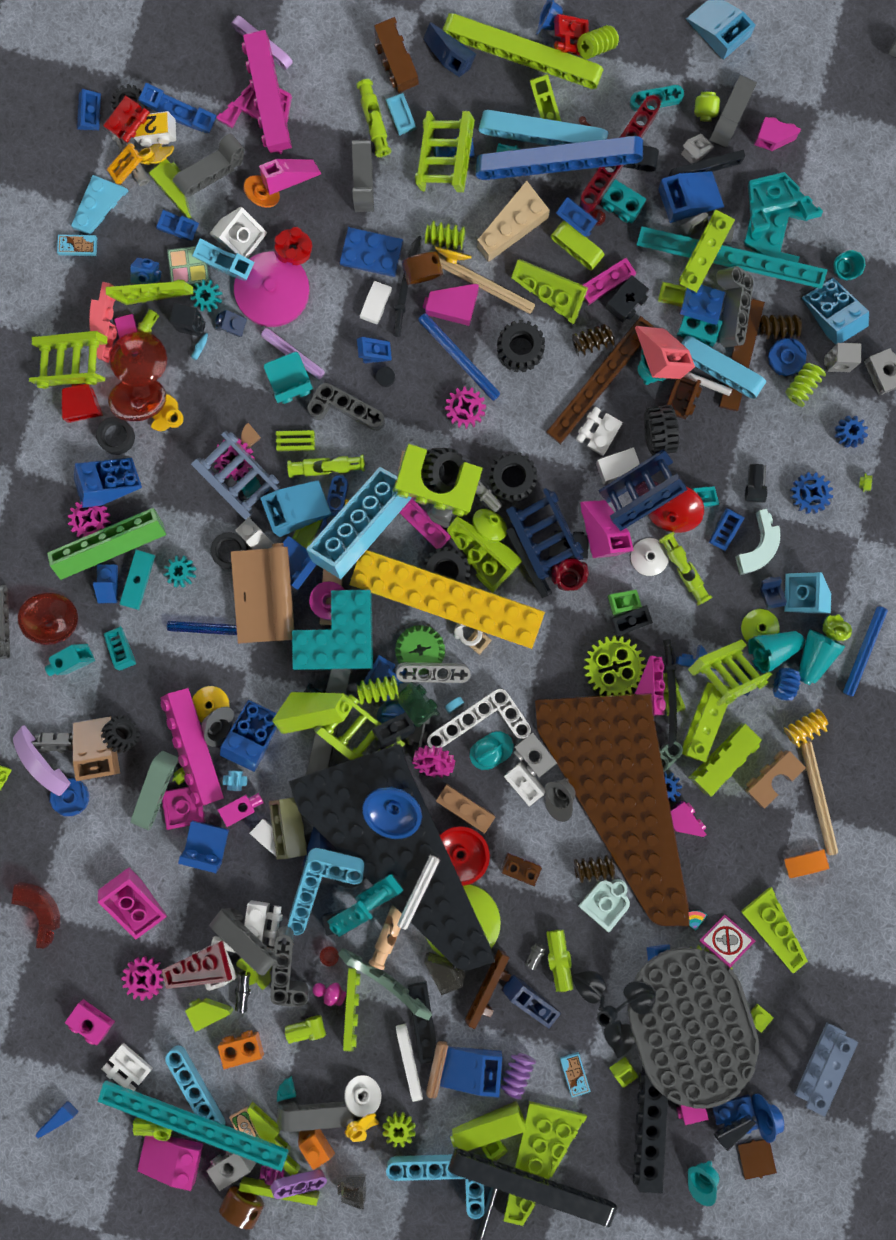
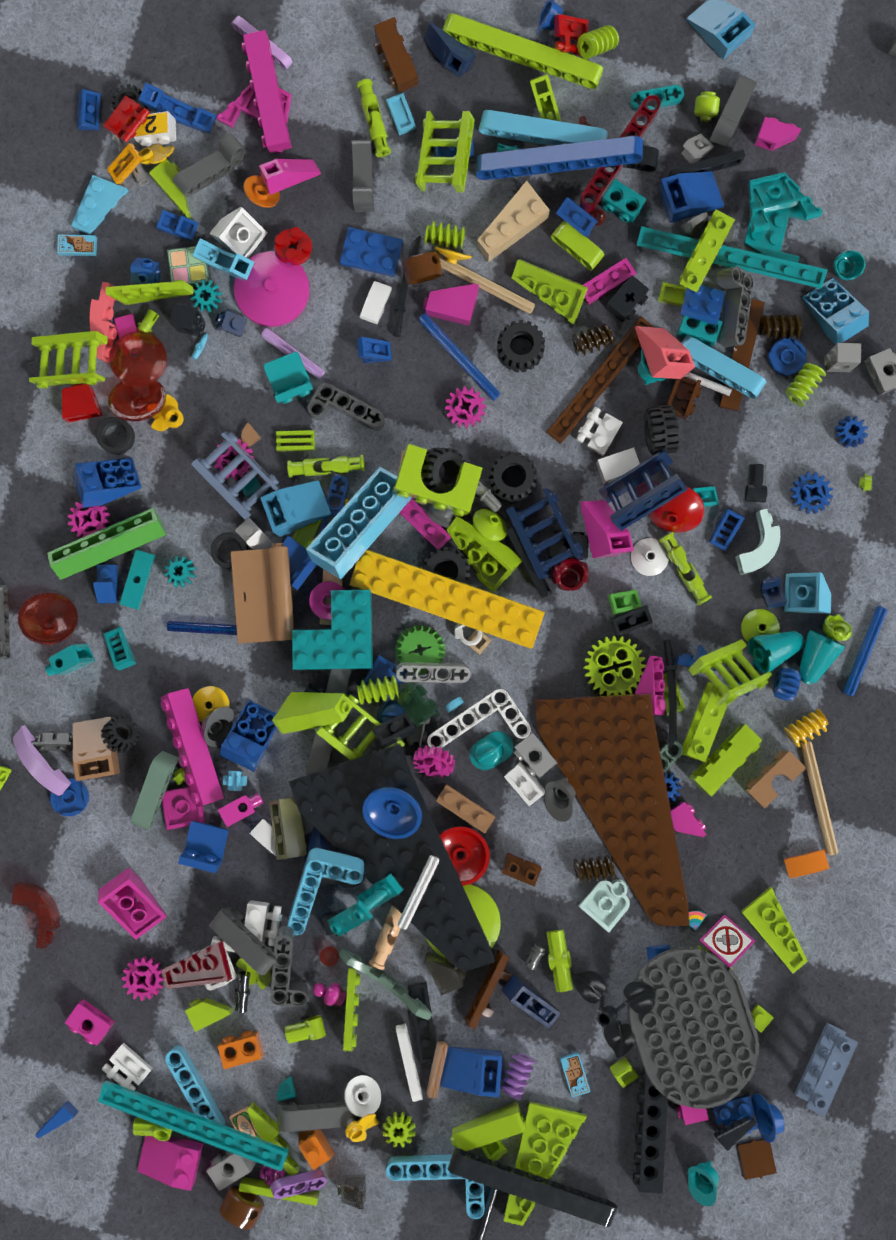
black tile [376,367,395,387] -> none

